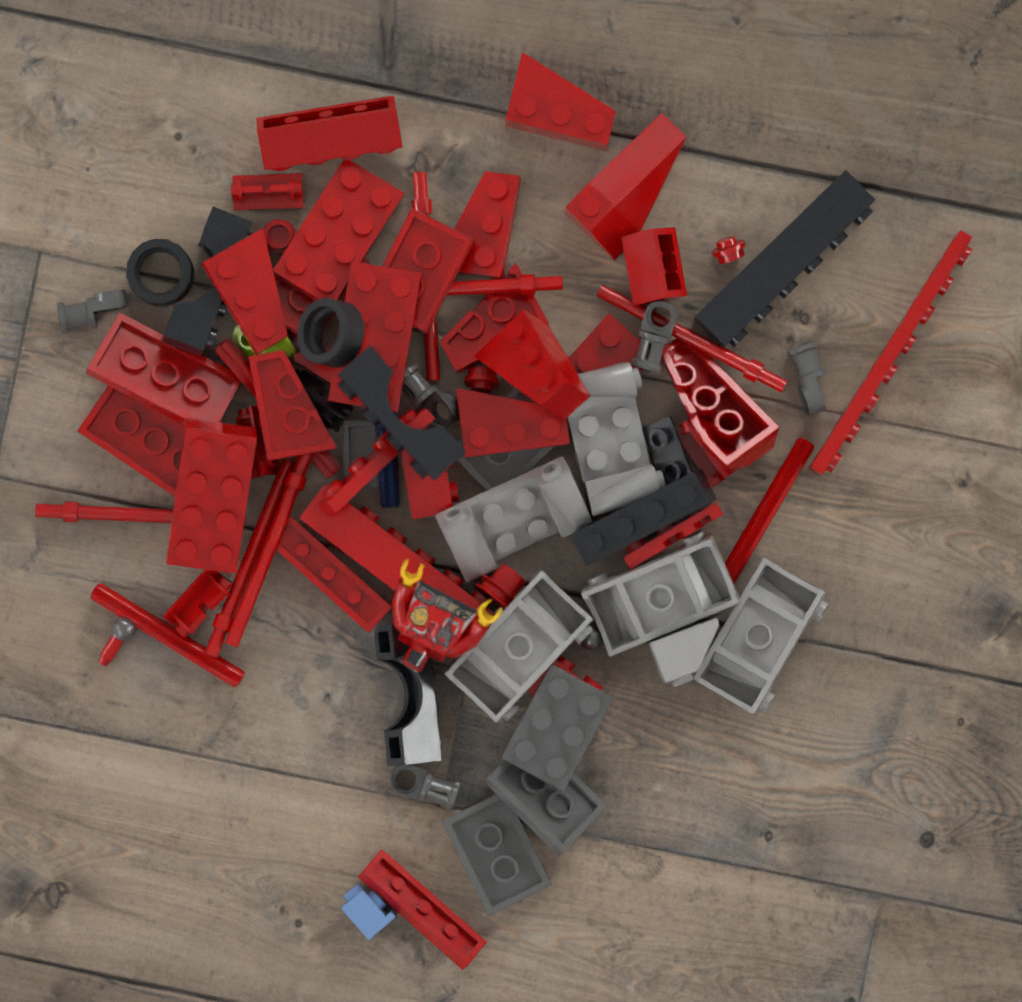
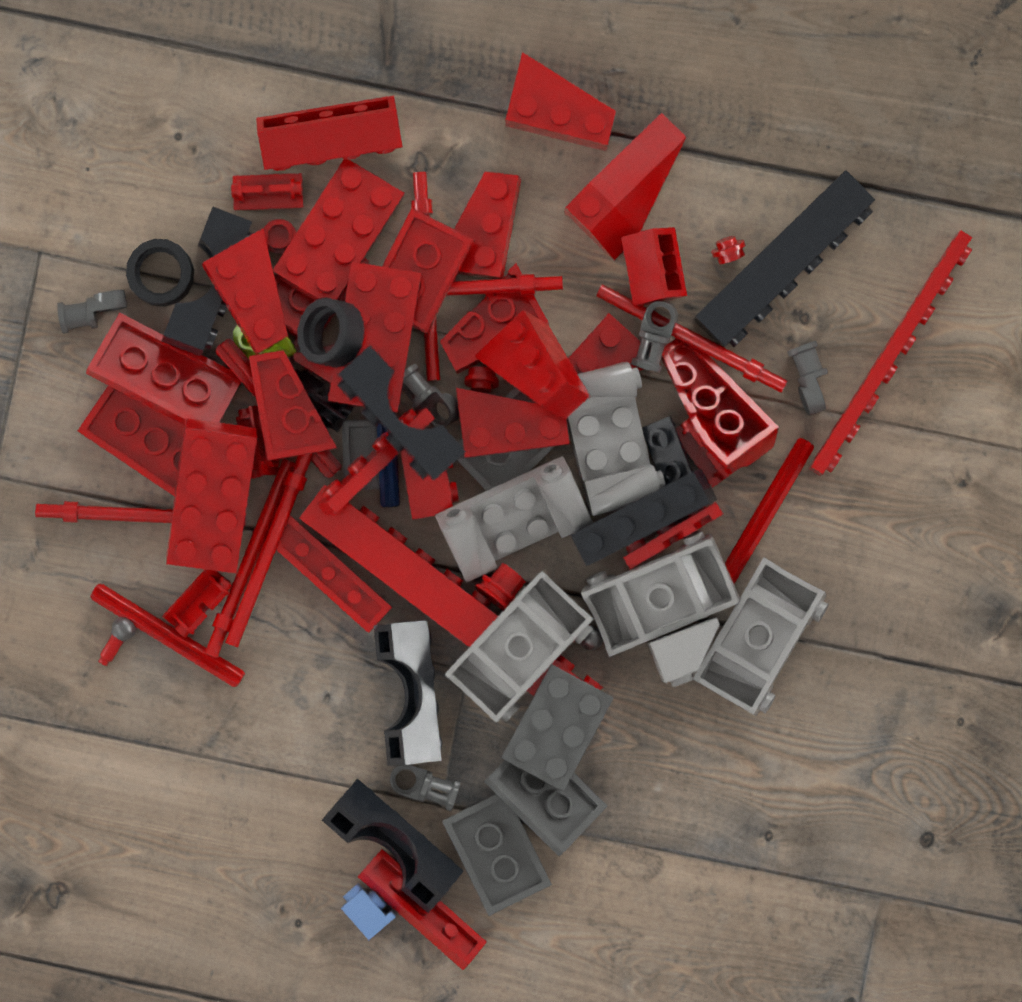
torso [392,559,503,672] -> none
none -> black arch [322,778,464,913]

